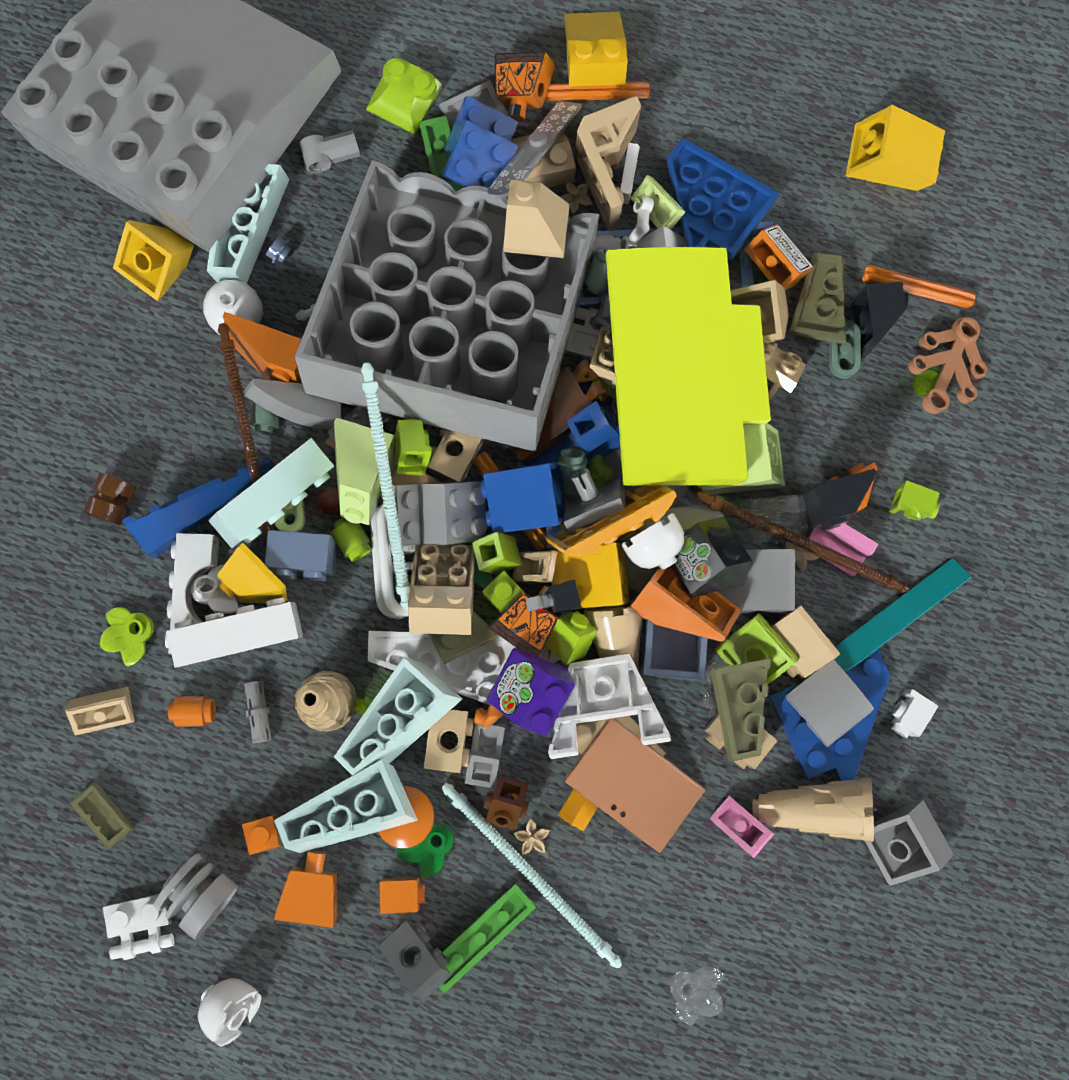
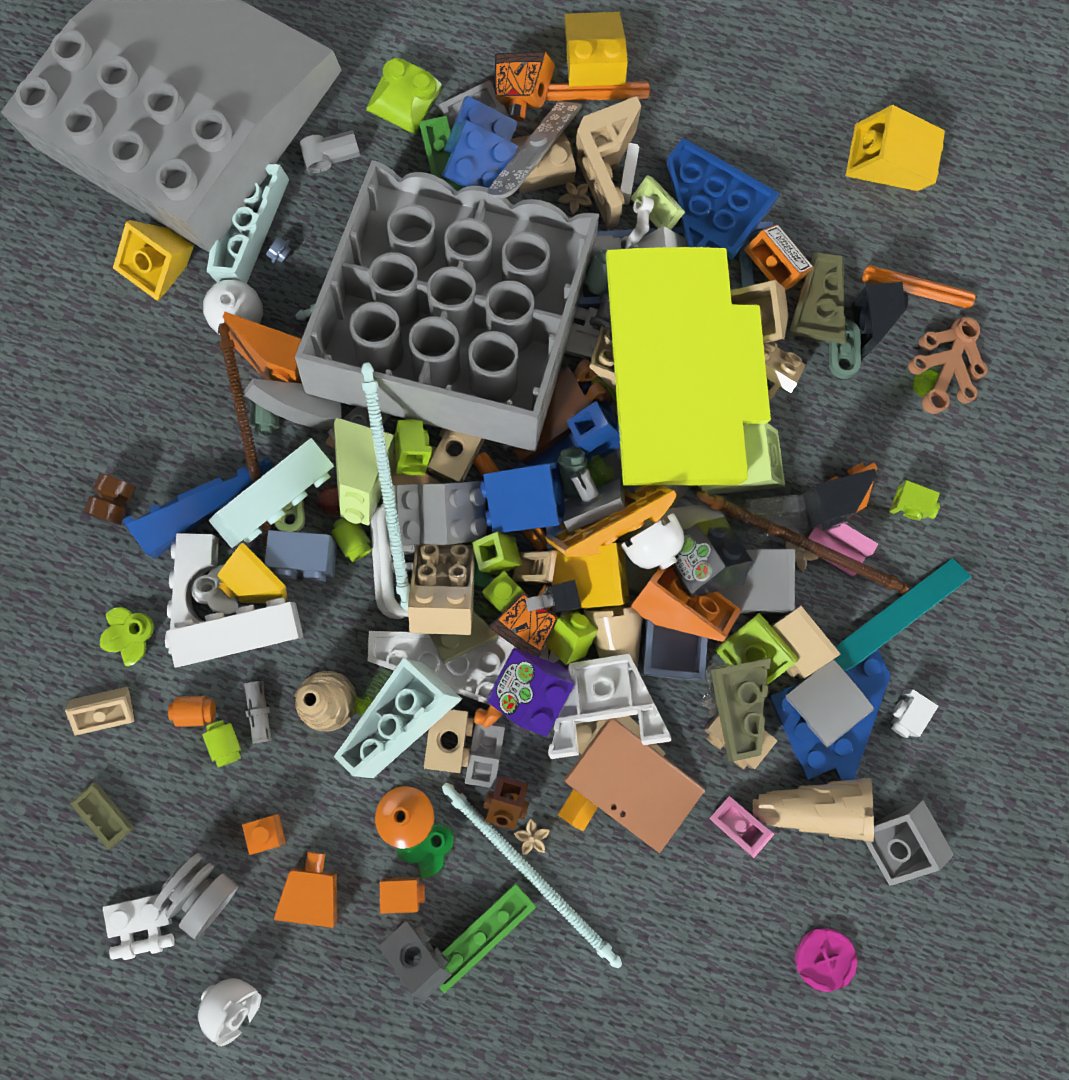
light aqua wedge [274,760,418,853] -> none
tan slope [503,180,569,258] -> none
clear plate [670,966,724,1026] -> none
none -> lime brick [202,720,241,768]
none -> dark pink tile [795,927,858,992]

